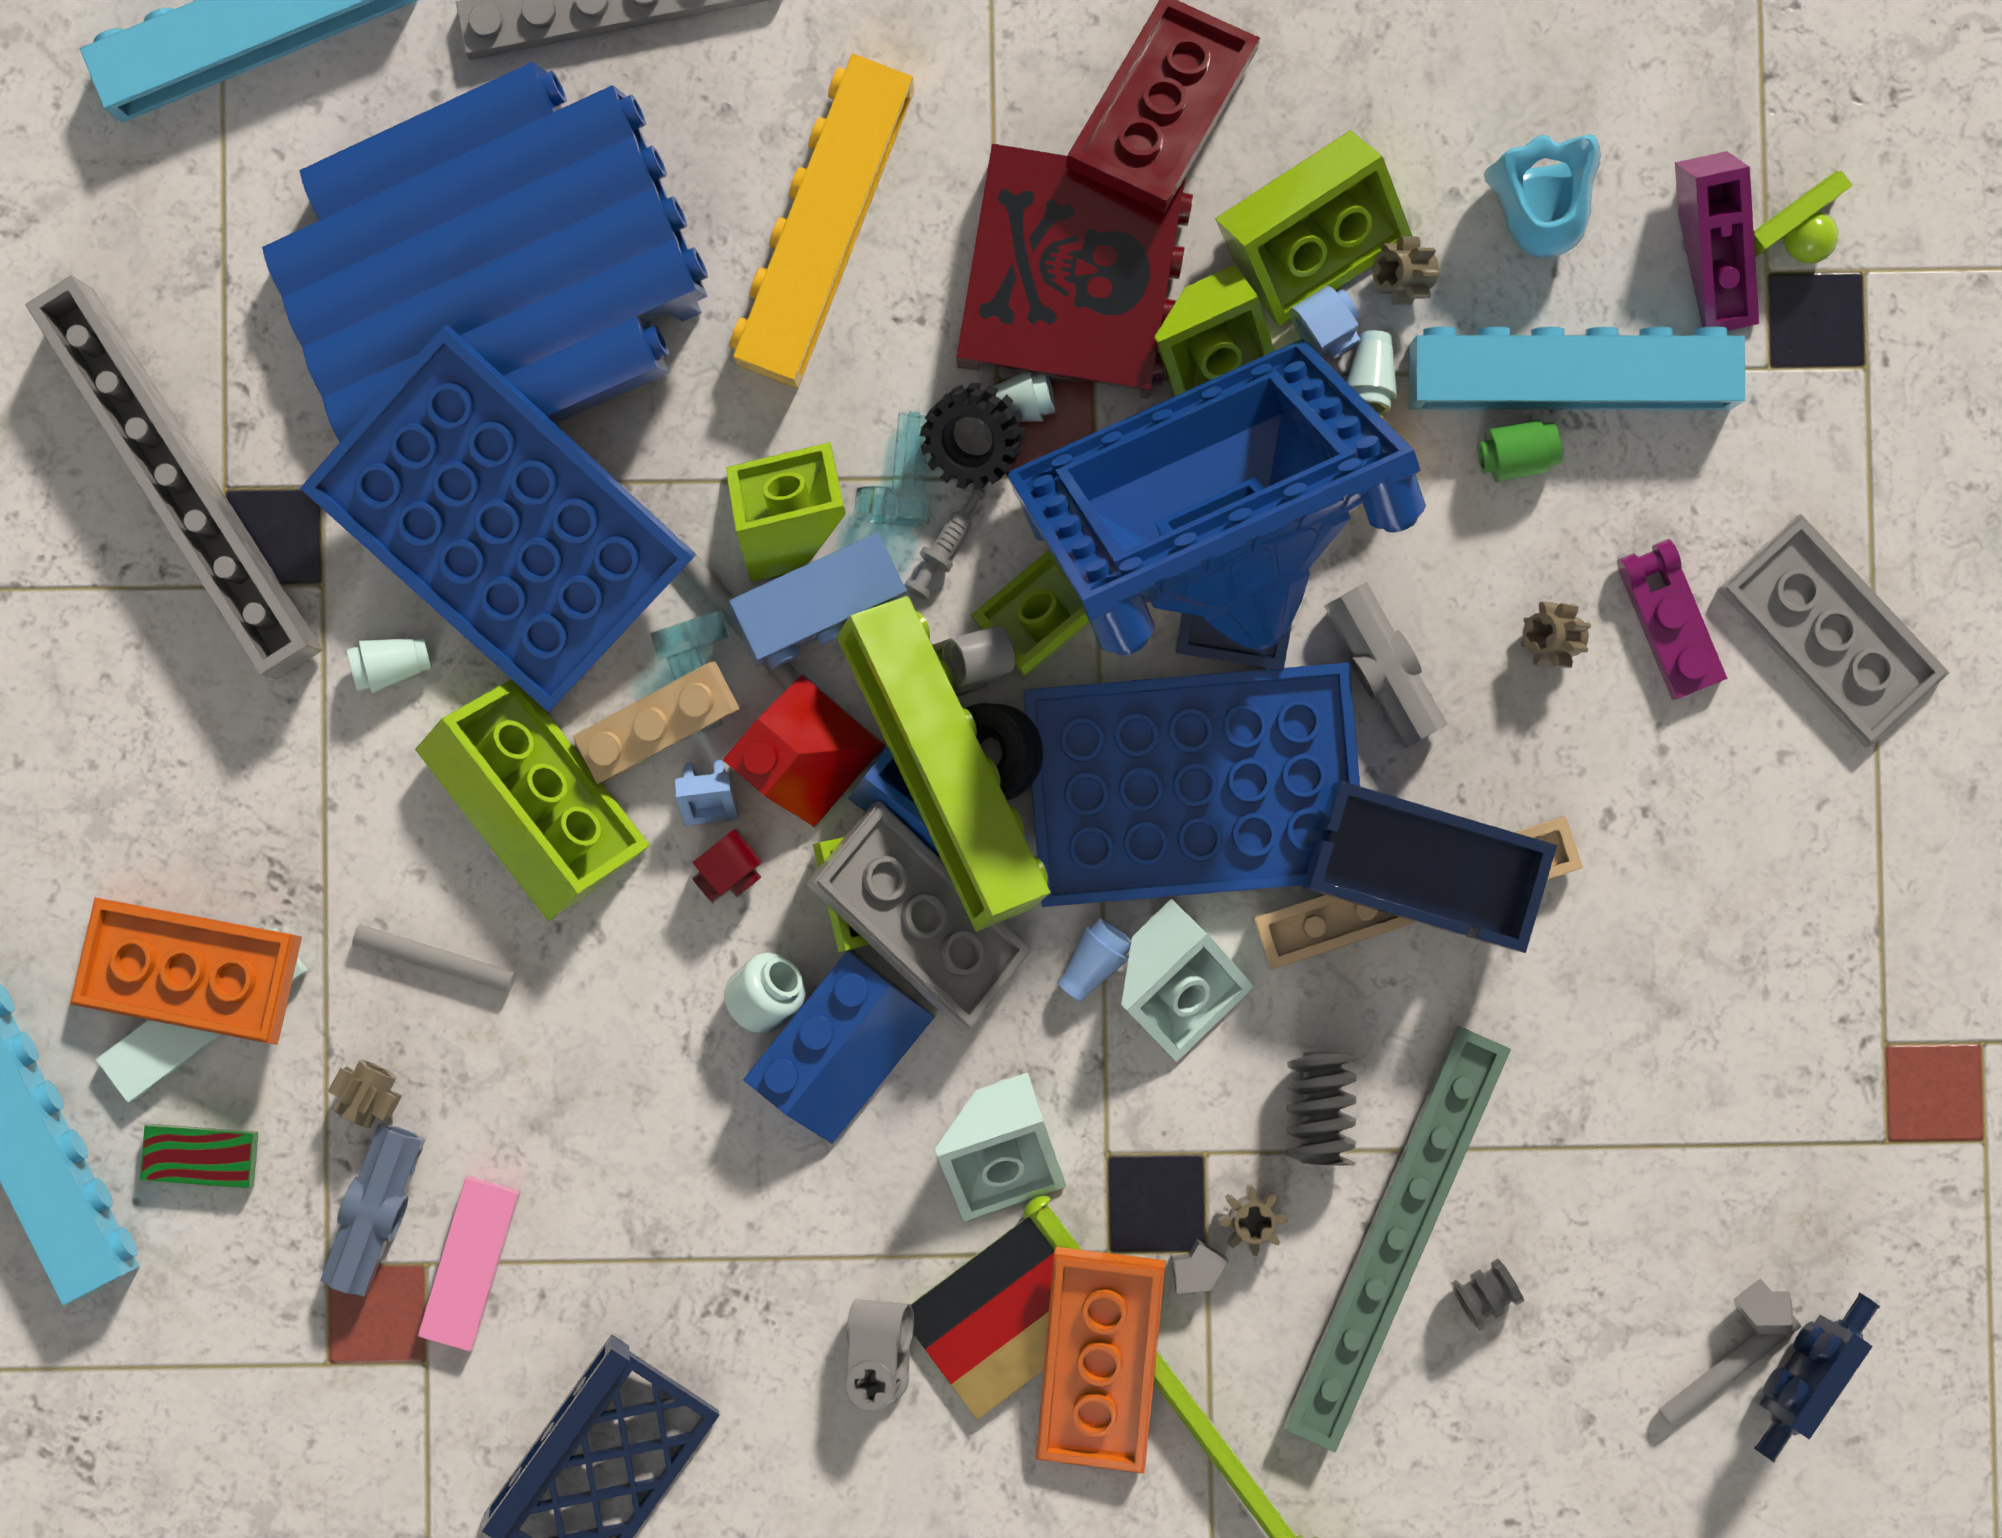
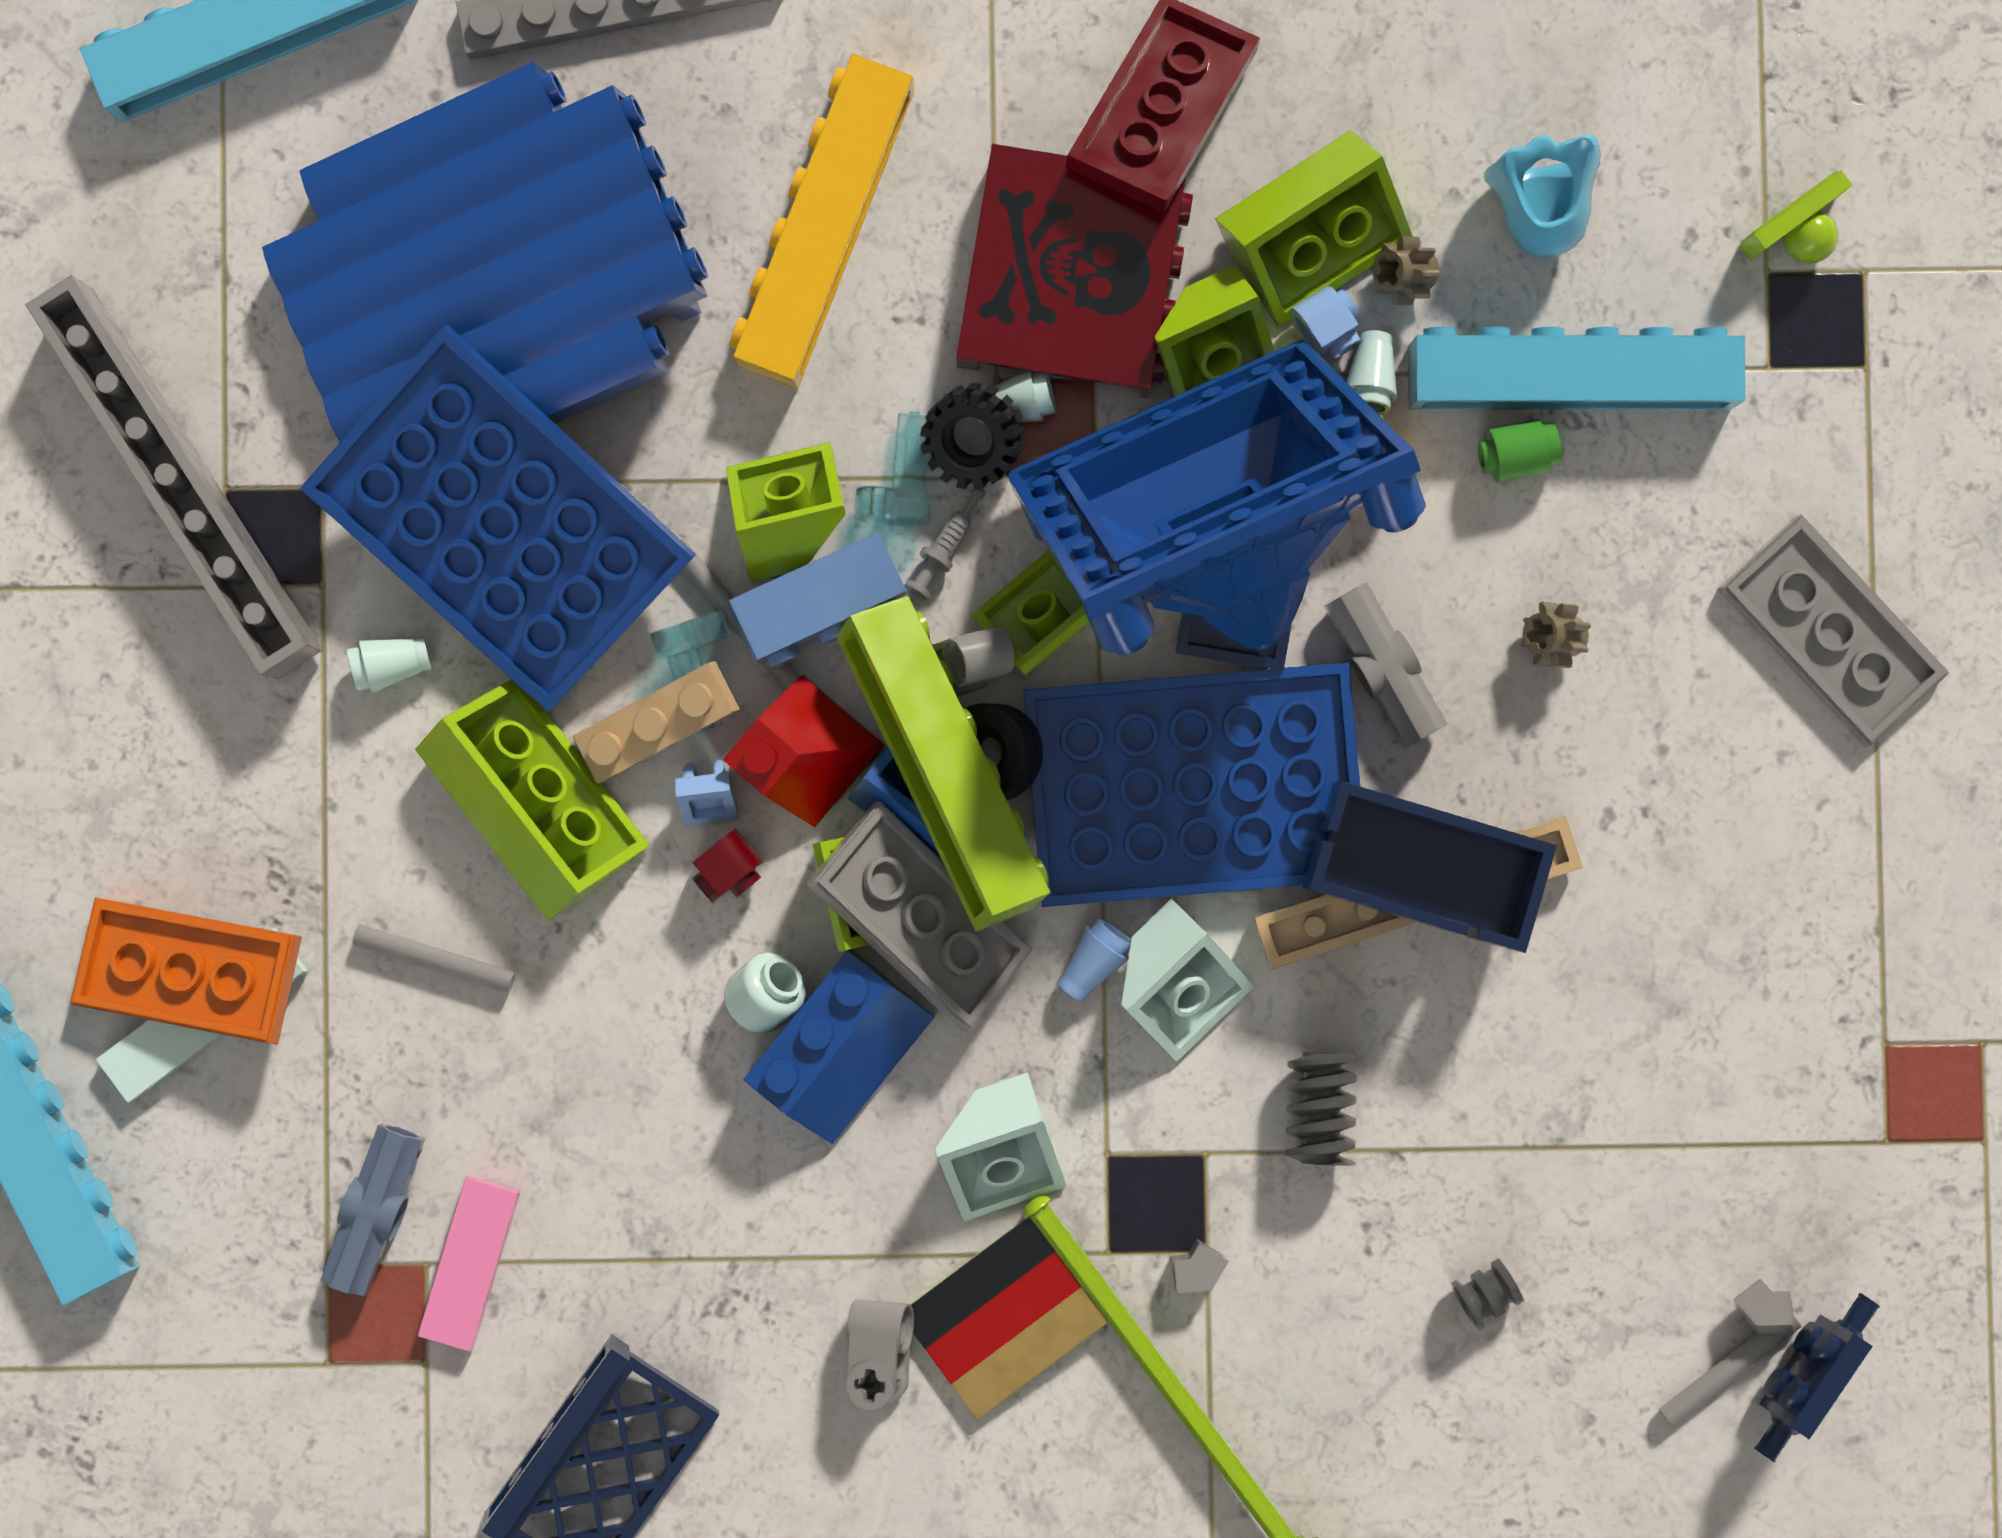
tile [140,1124,258,1188] -> none
dark tan gear [328,1060,402,1128] -> none
orange plate [1035,1247,1166,1474] -> none
dark tan gear [1217,1184,1288,1256] -> none
sand green plate [1283,1025,1511,1453] -> none
magenta plate [1617,539,1728,700] -> none
magenta slope [1674,151,1759,331] -> none

